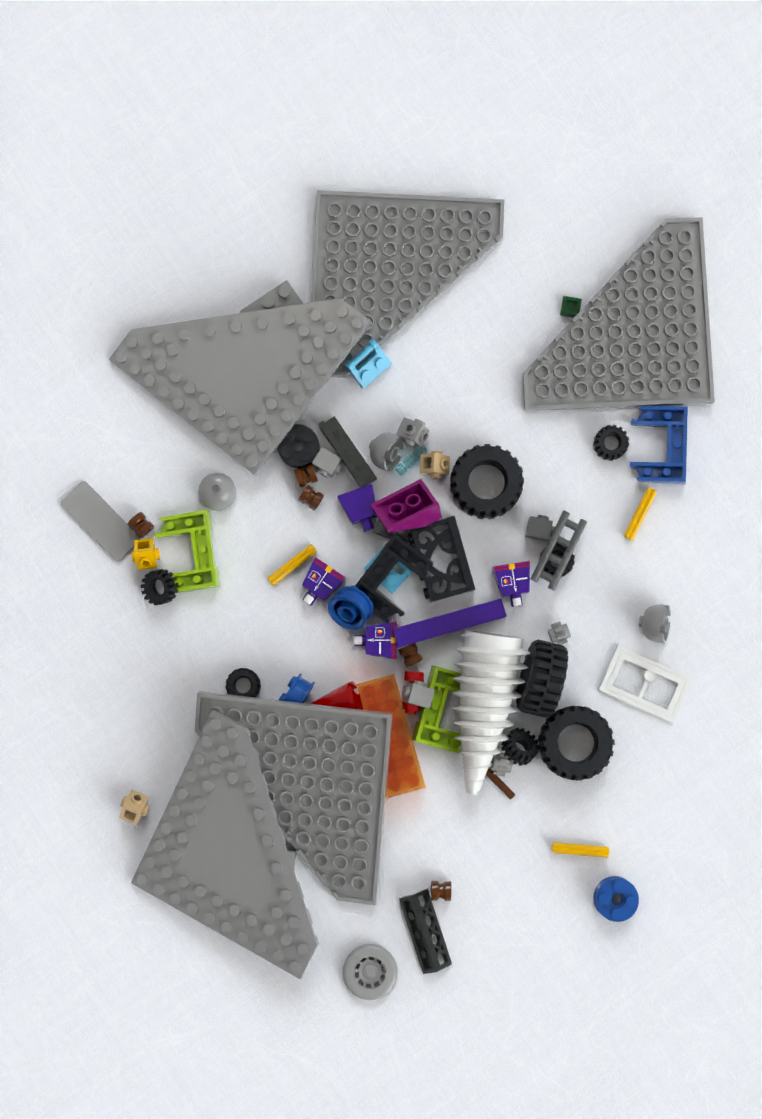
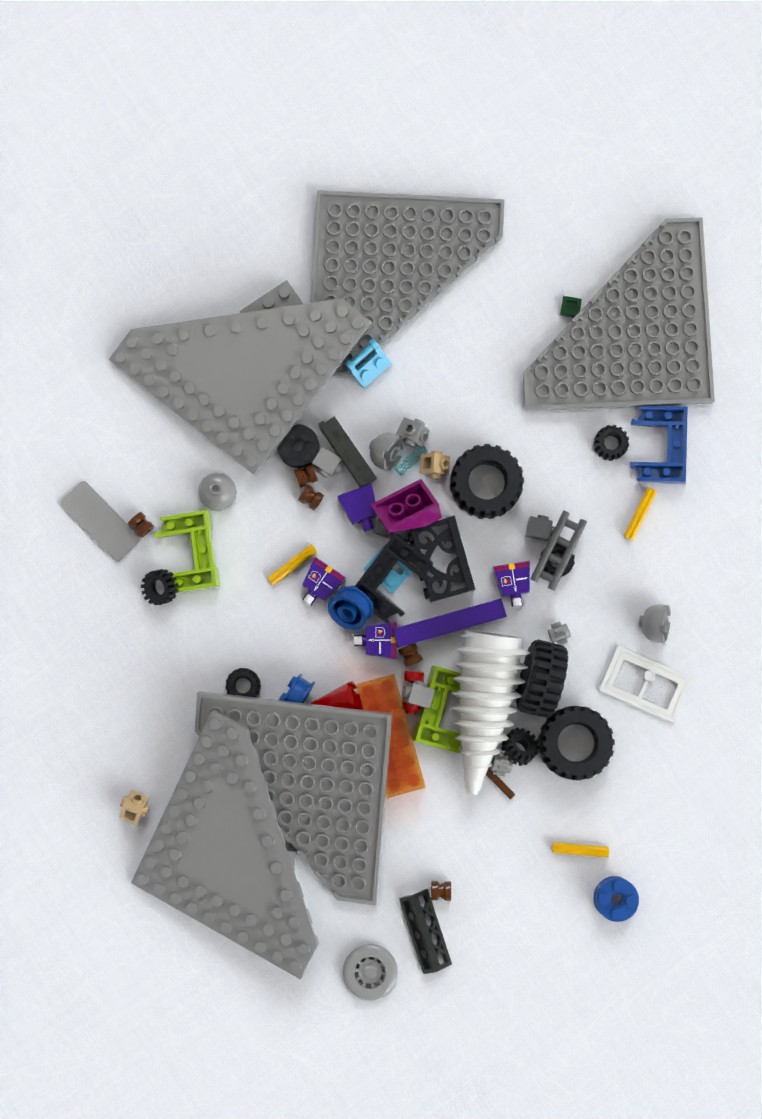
yellow brick [131,538,160,570] -> none

